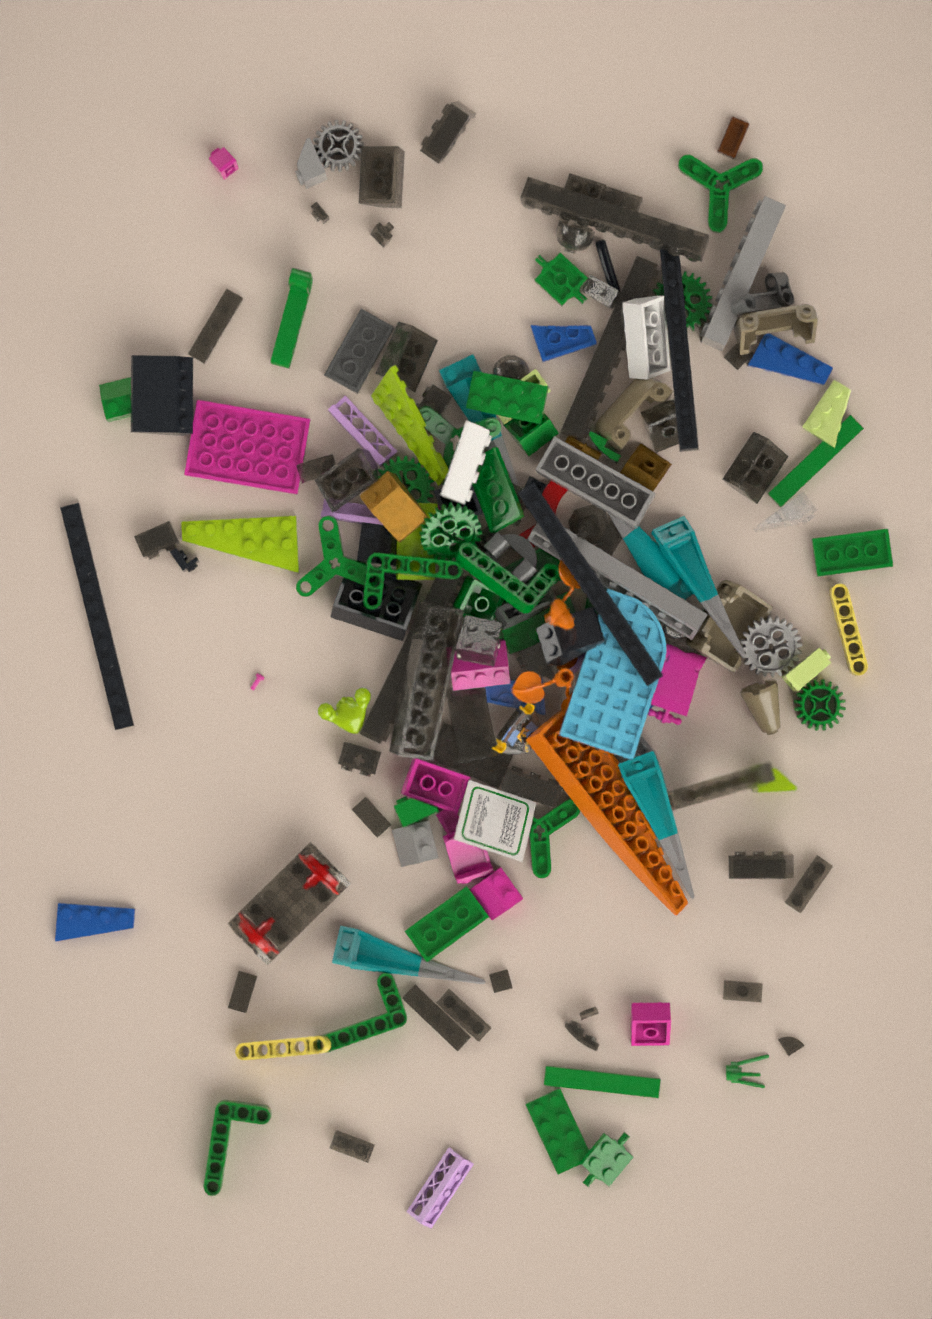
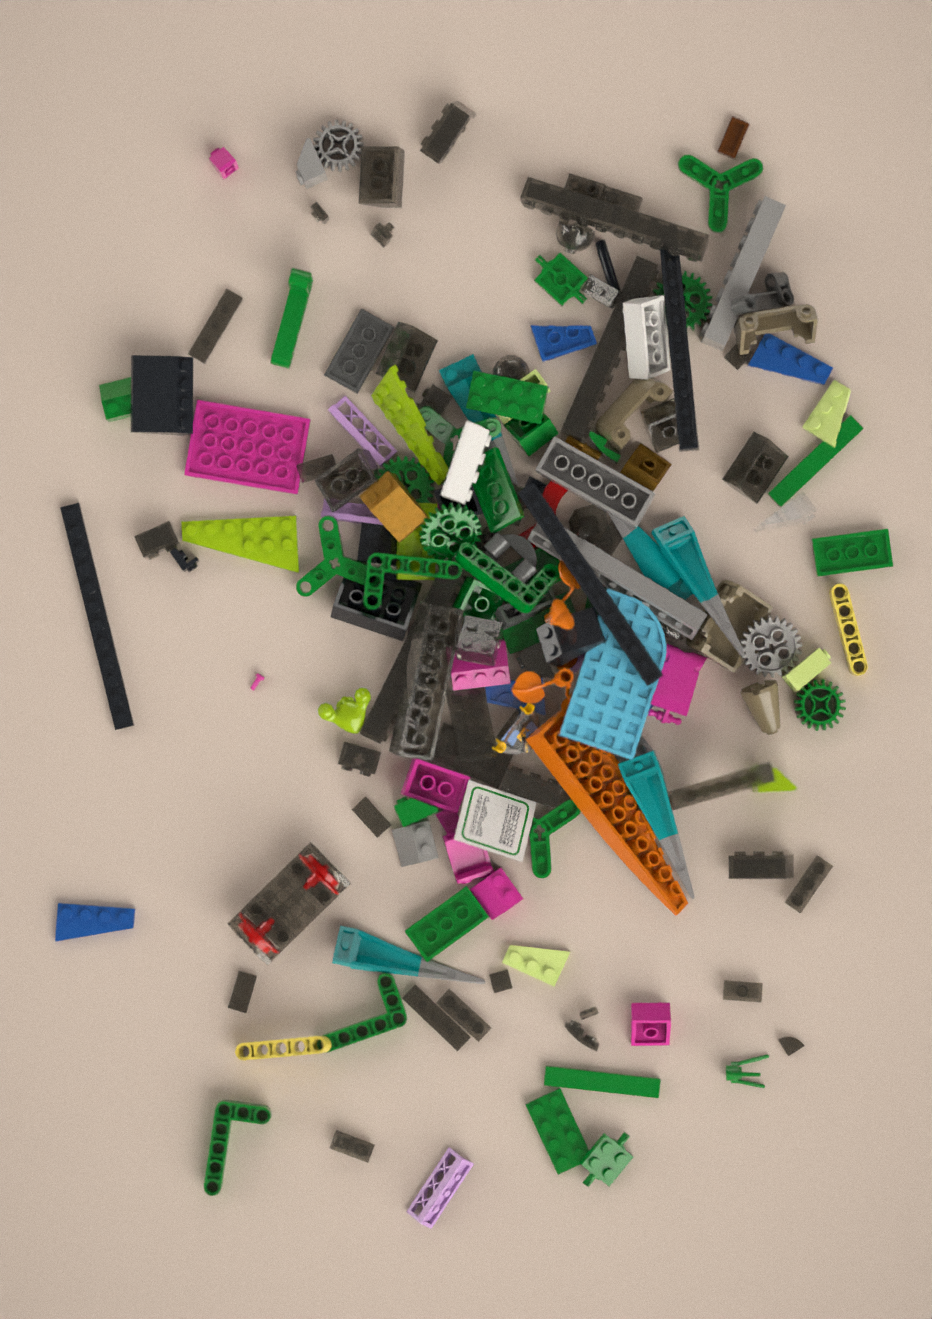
none -> yellowish green wing [502,945,570,987]

